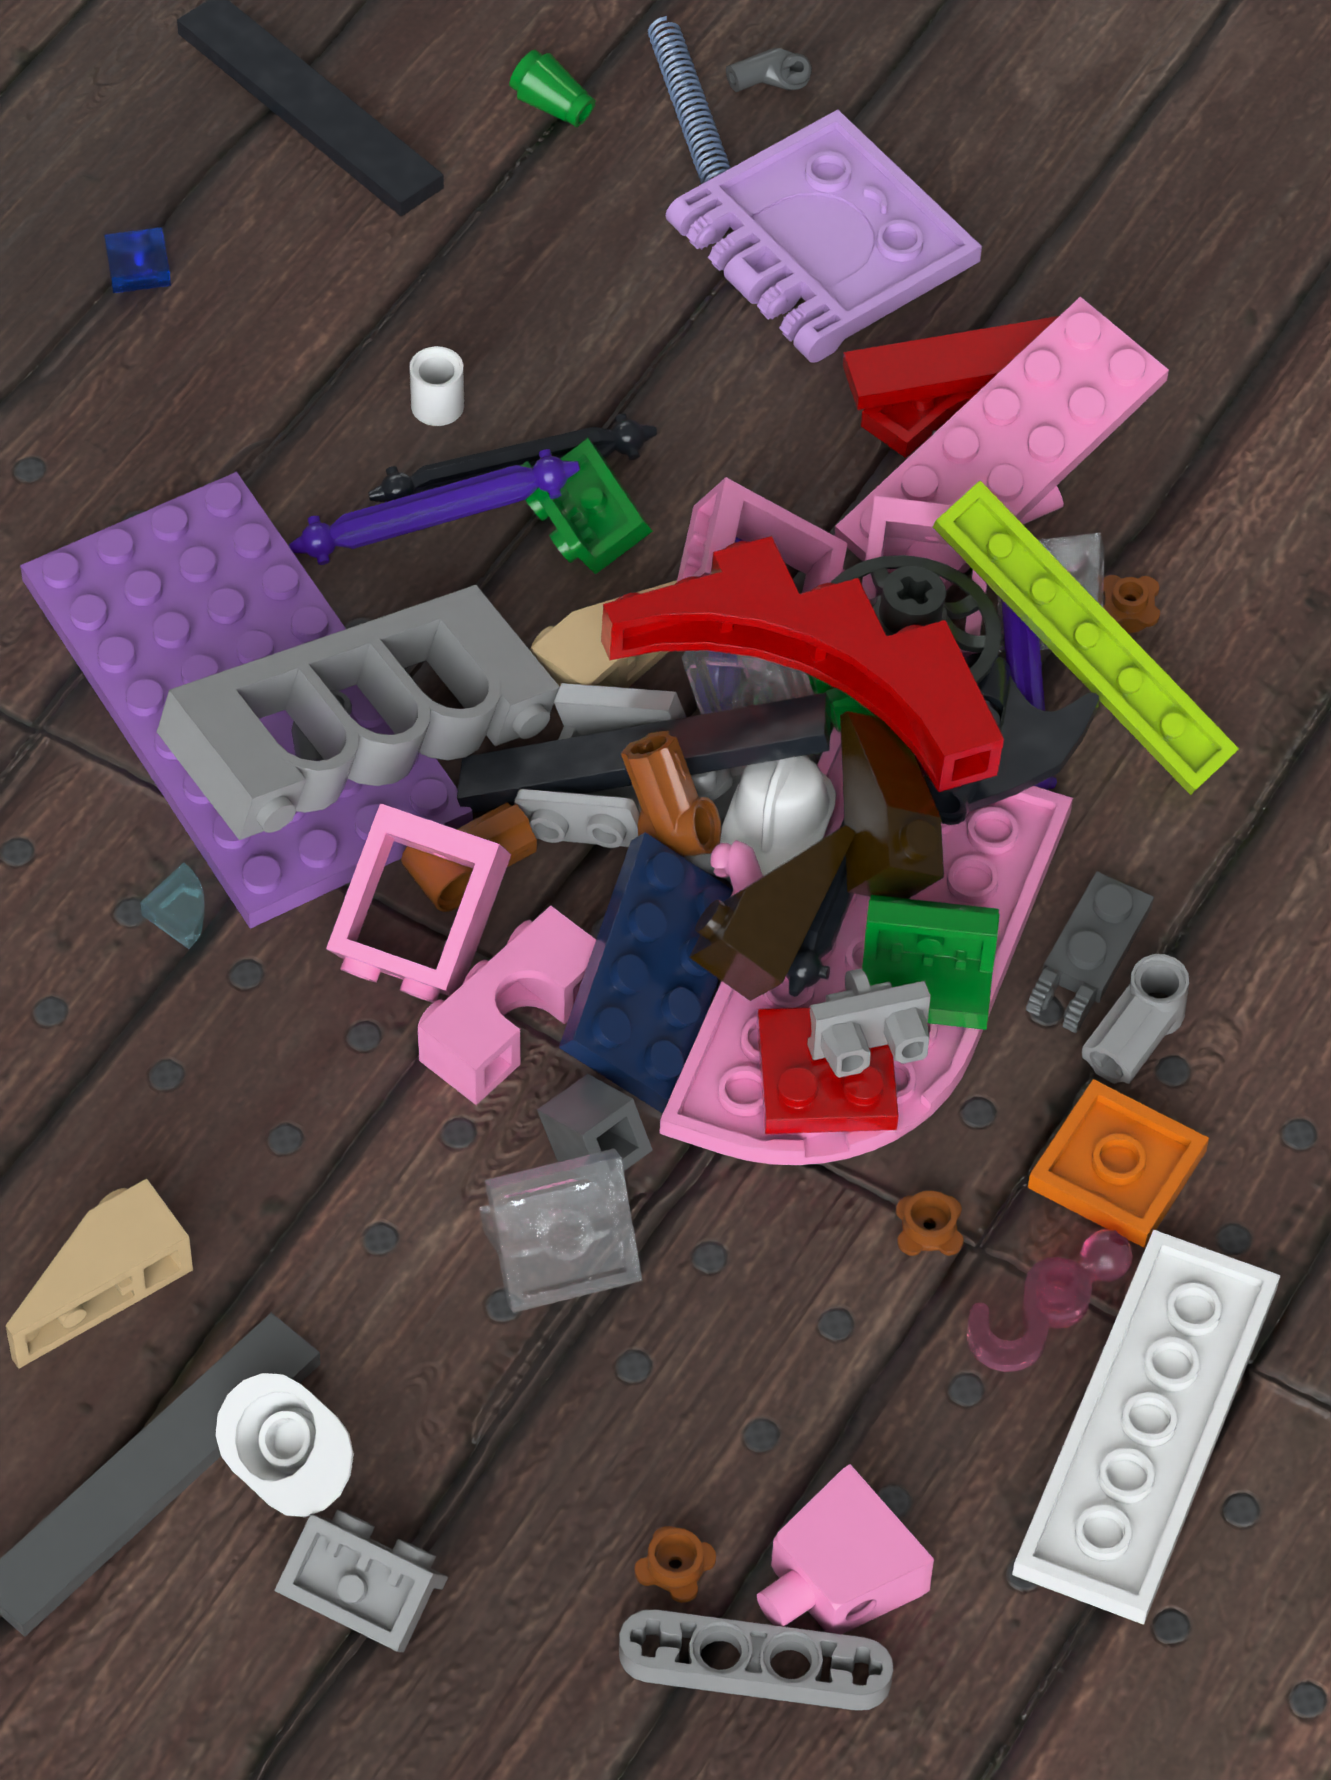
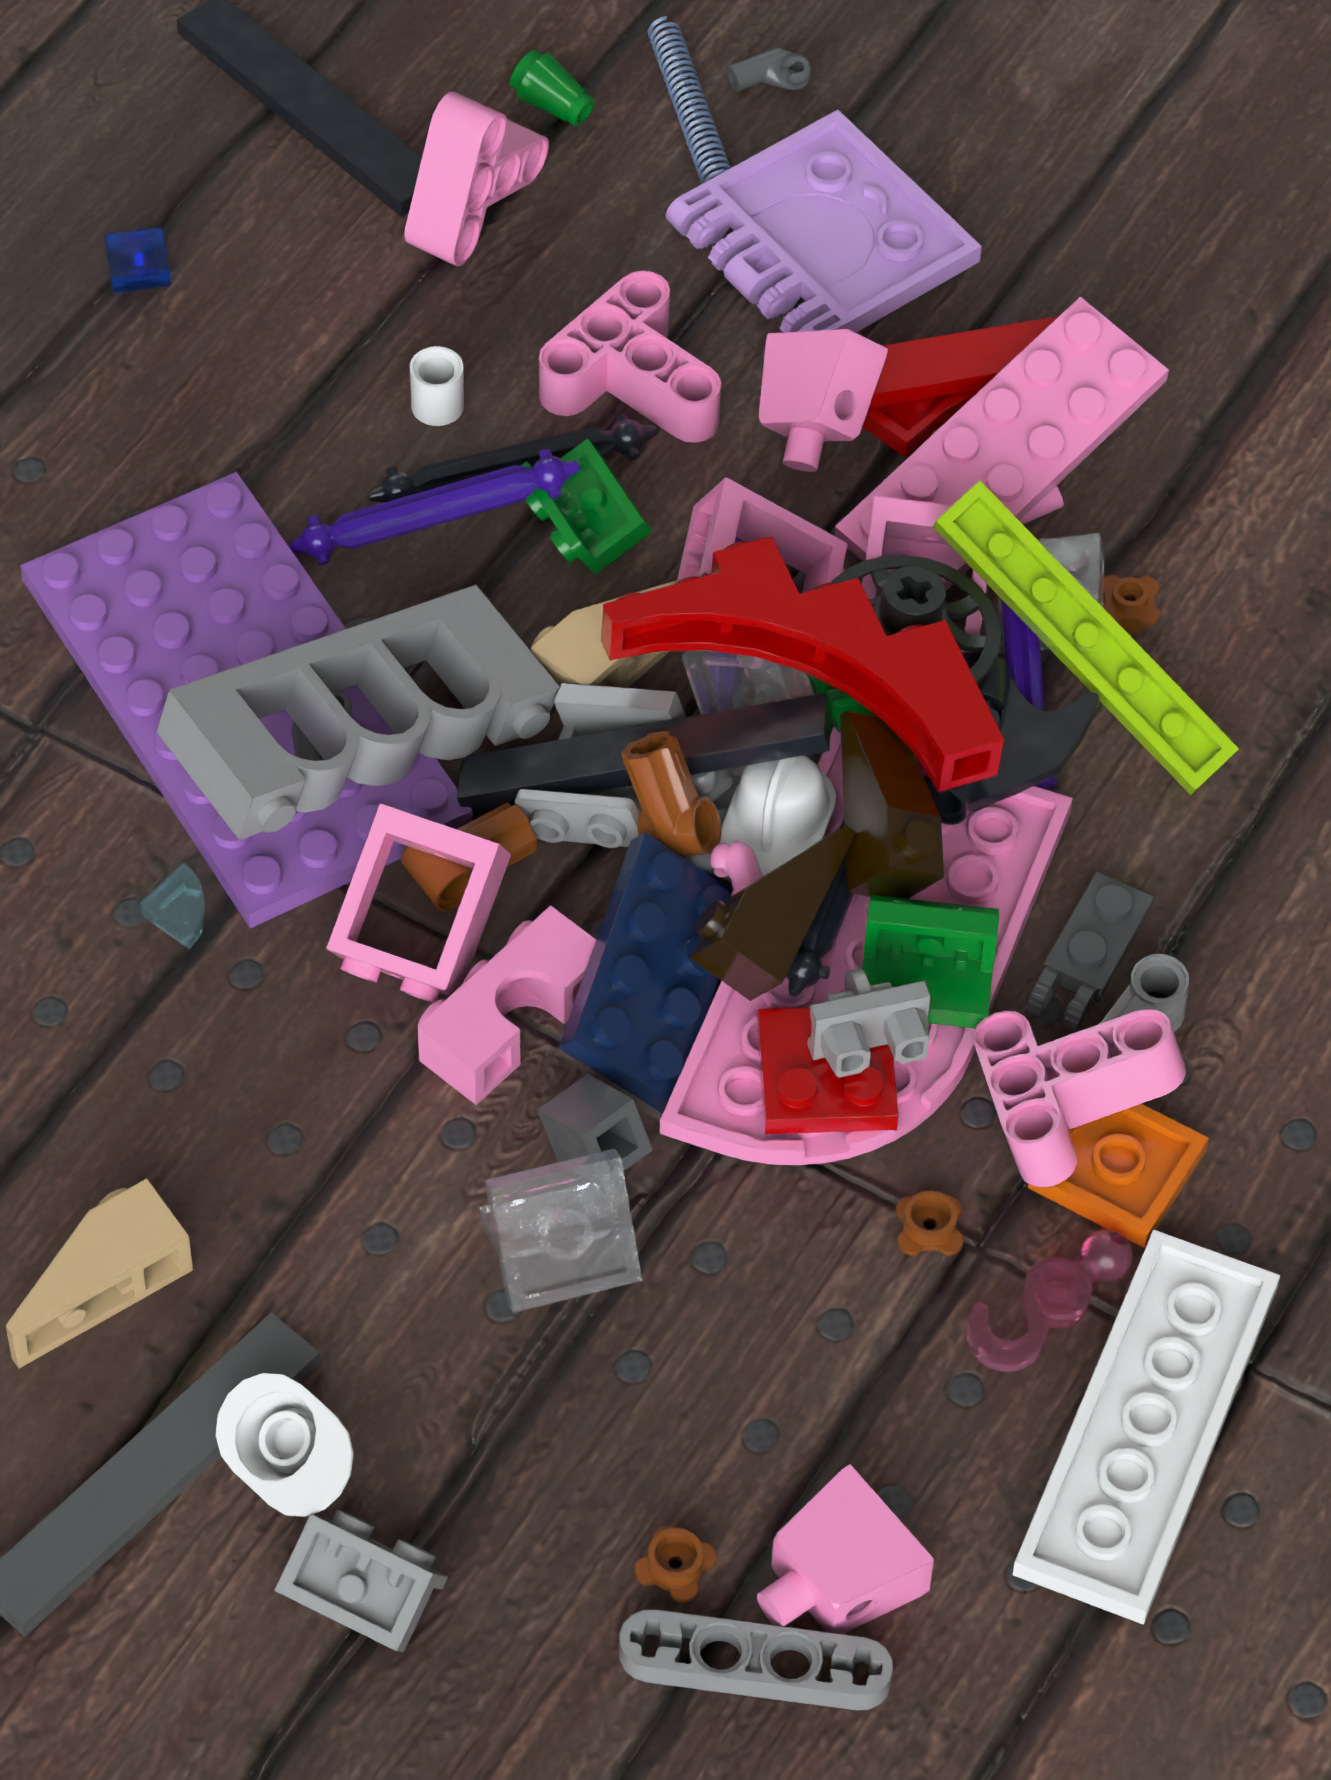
none -> bright pink beam [404,91,549,267]
none -> bright pink beam [539,271,721,443]
none -> bright pink torso [758,329,888,472]
none -> bright pink beam [973,1009,1186,1187]

